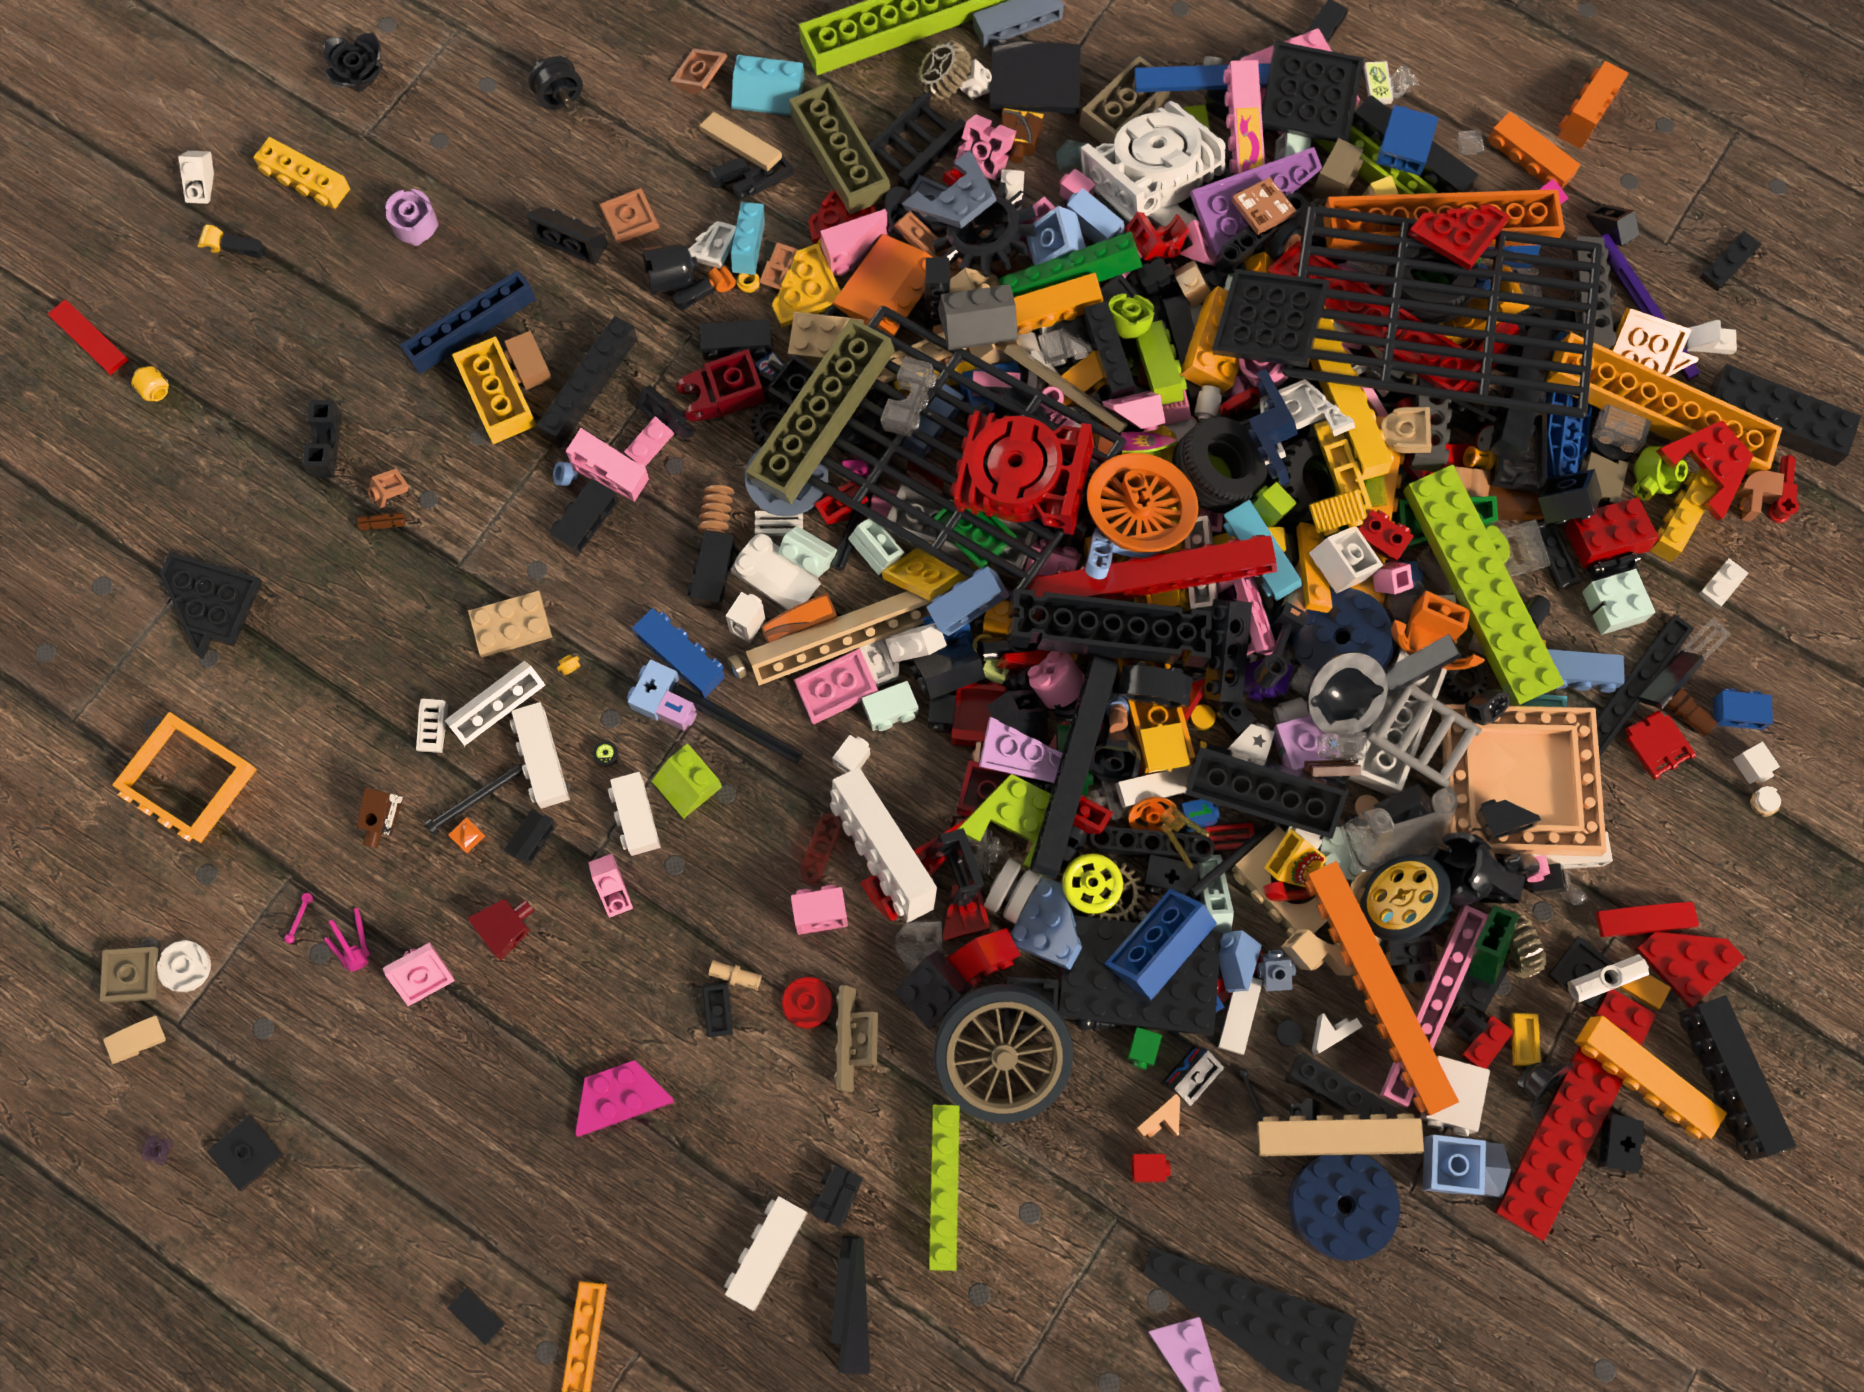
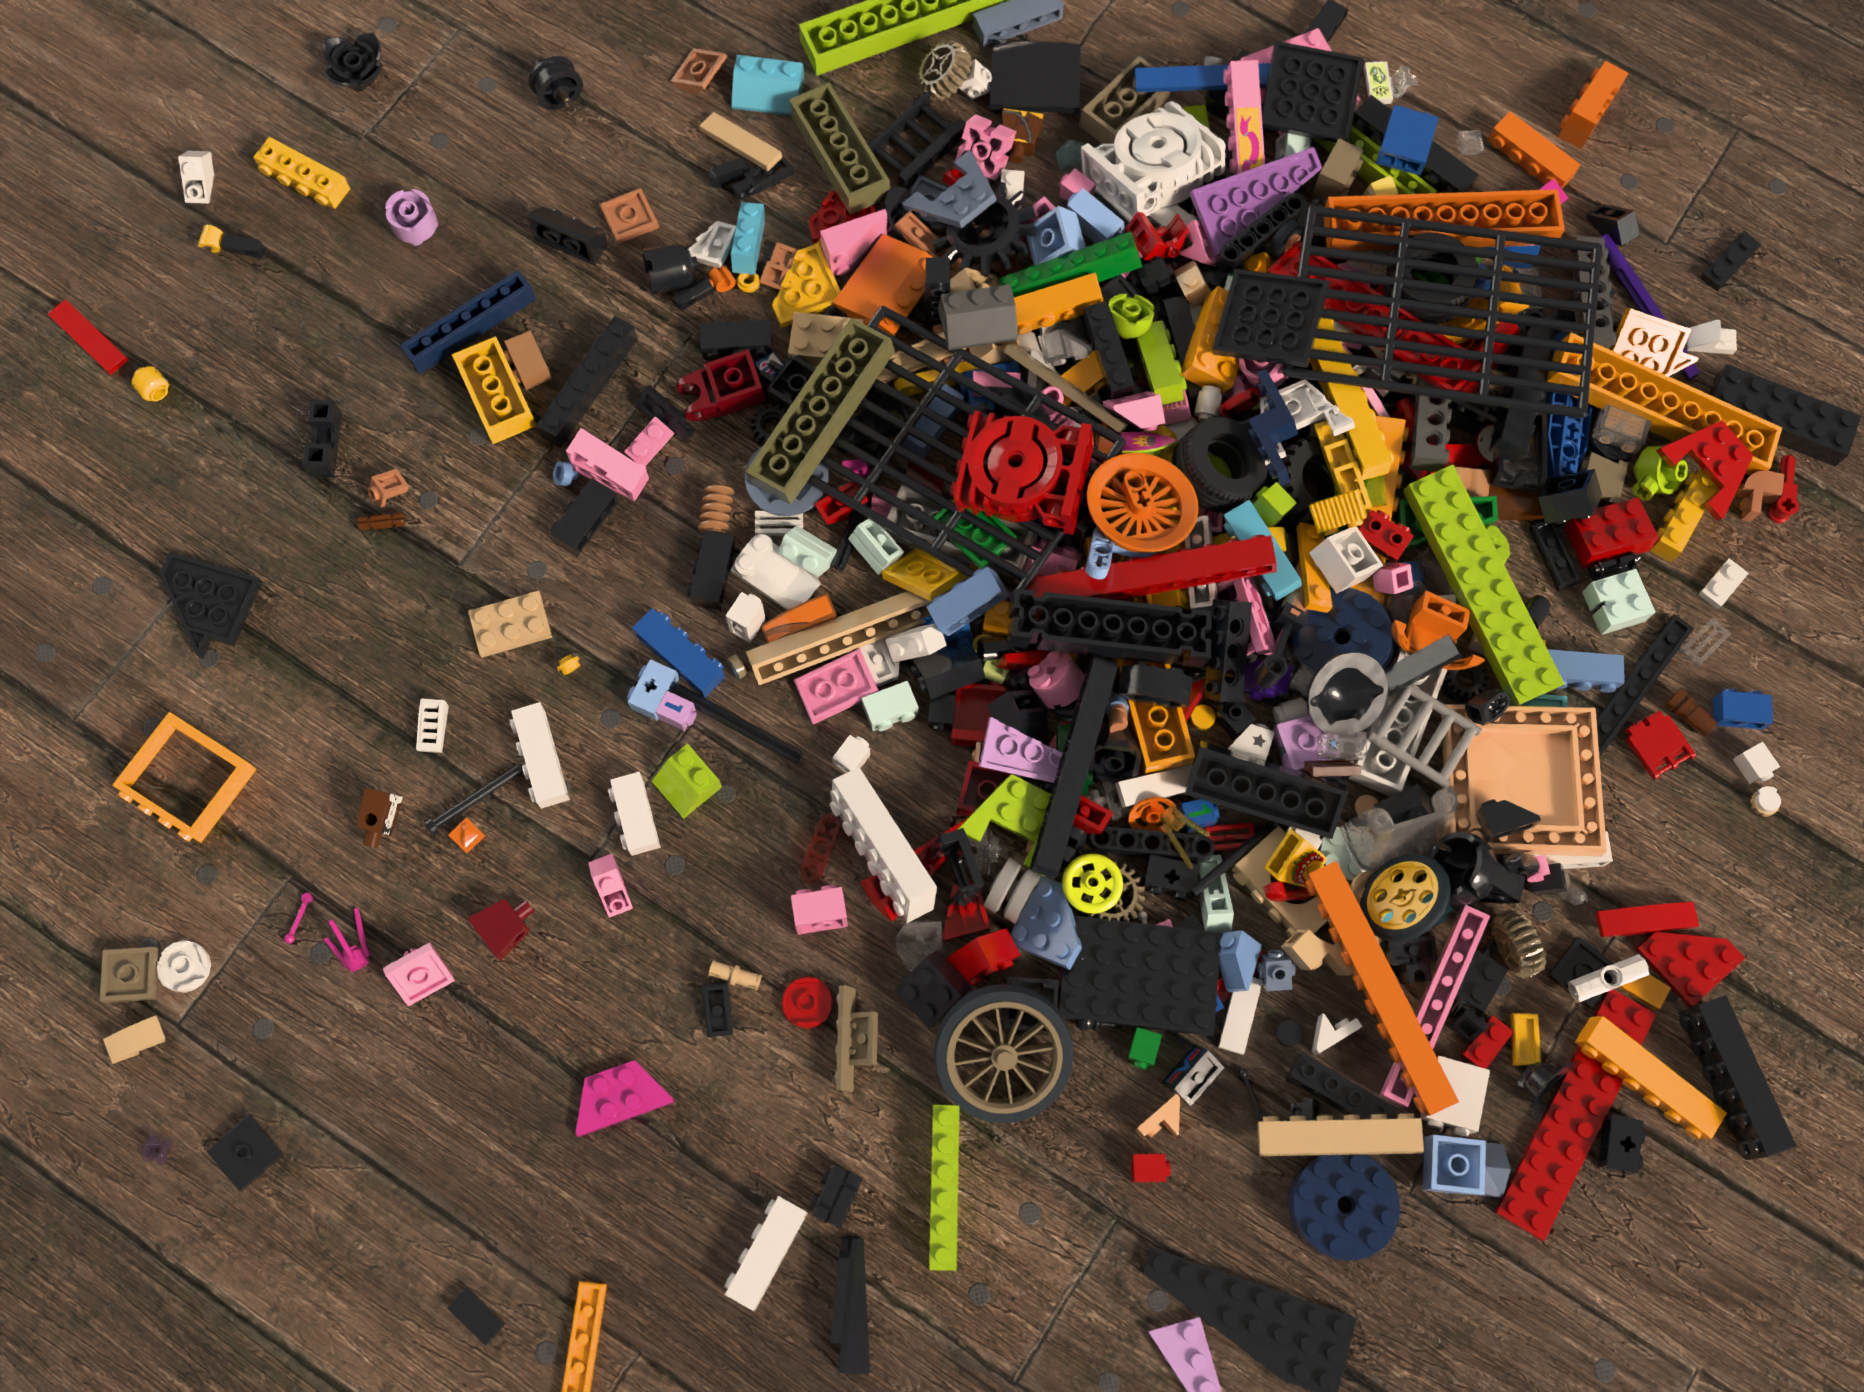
white brick [444,661,545,746] -> none
black panel [503,809,557,866] -> none
tile [593,741,619,767] -> none
clear arch [880,357,936,437] -> none
blue slope [1105,888,1217,1000] -> none
yellow piece [1140,723,1190,773] -> none
nougat tile [1231,177,1296,235] -> none
tan tile [1381,407,1432,453] -> none
red plate [1408,204,1510,270] -> none
light orange bush [1463,446,1496,470] -> none
dark green slope [1469,905,1519,985] -> none
clear plate [1500,520,1550,577] -> none
black tile [1639,650,1704,709] -> none

